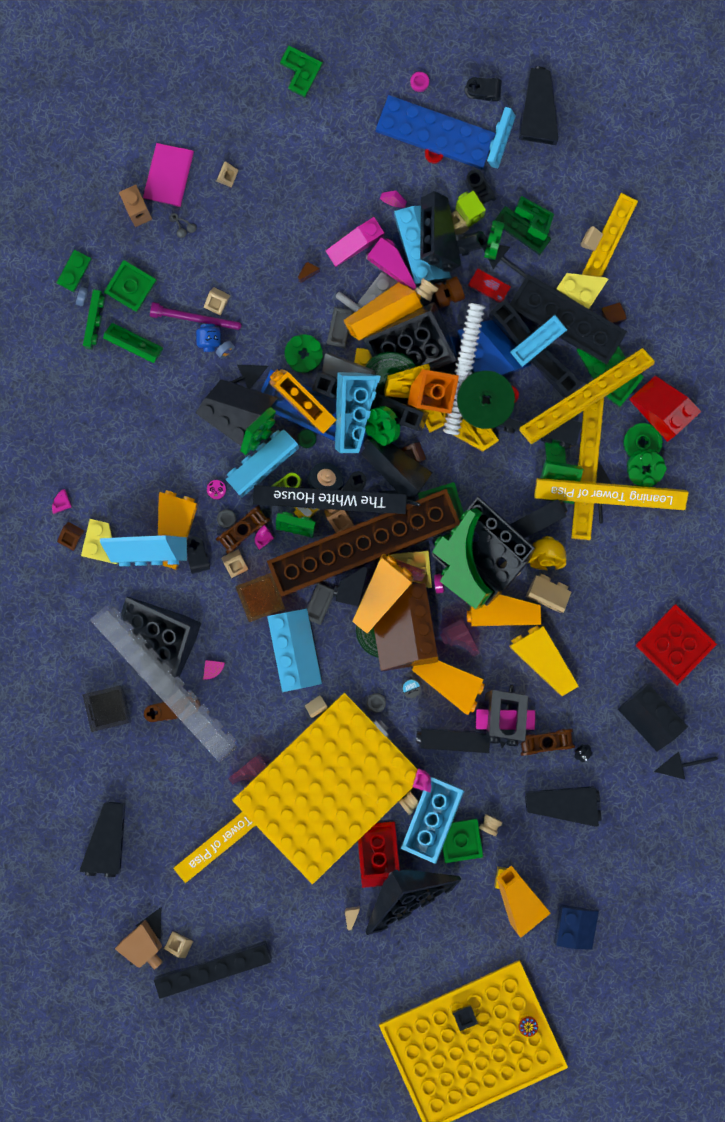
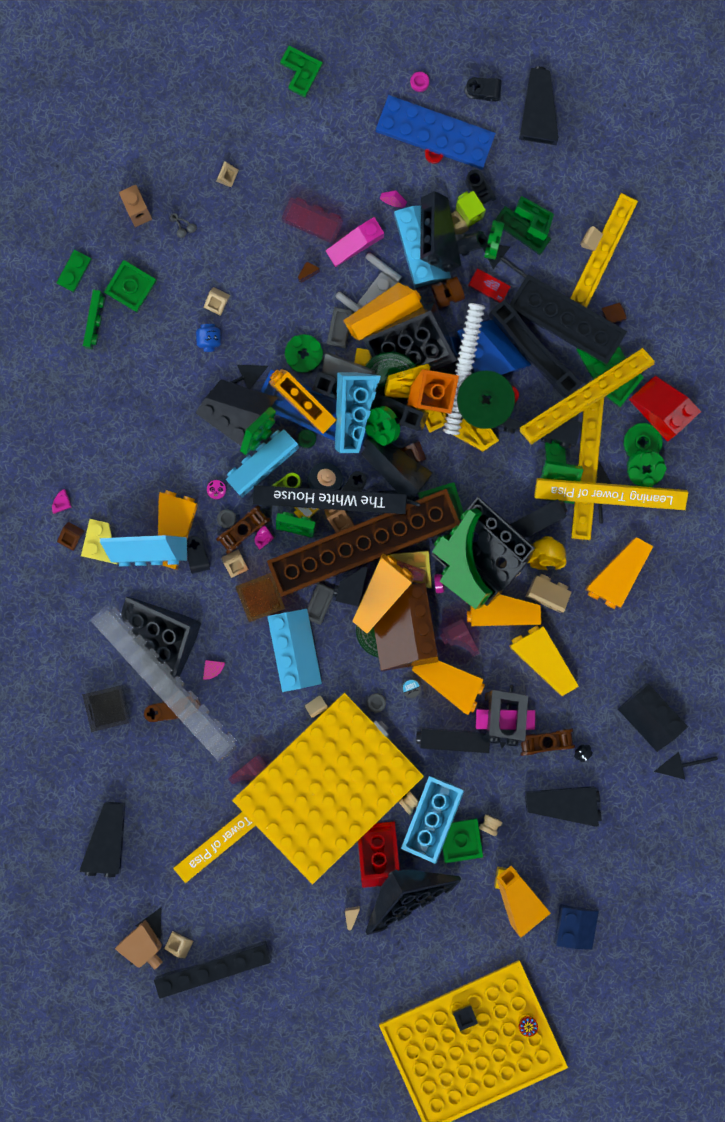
sand blue tile [76,286,88,306] -> none
green plate [103,323,163,363] -> none
dark pink piece [143,143,194,207] -> none
magenta piece [150,302,241,330] -> none
sand blue tile [216,341,235,359] -> none
dark pink slope [367,237,416,290] -> none
dark pink tile [413,769,431,792] -> none
tan wheel [415,278,439,301] -> none
medium azure plate [487,107,516,169] -> none
medium azure plate [510,315,567,367] -> none
light yellow wing [556,273,608,309] -> none
red plate [635,604,717,686] -> none
none -> clear pink brick [281,197,343,245]
none -> light orange slope [585,537,653,609]

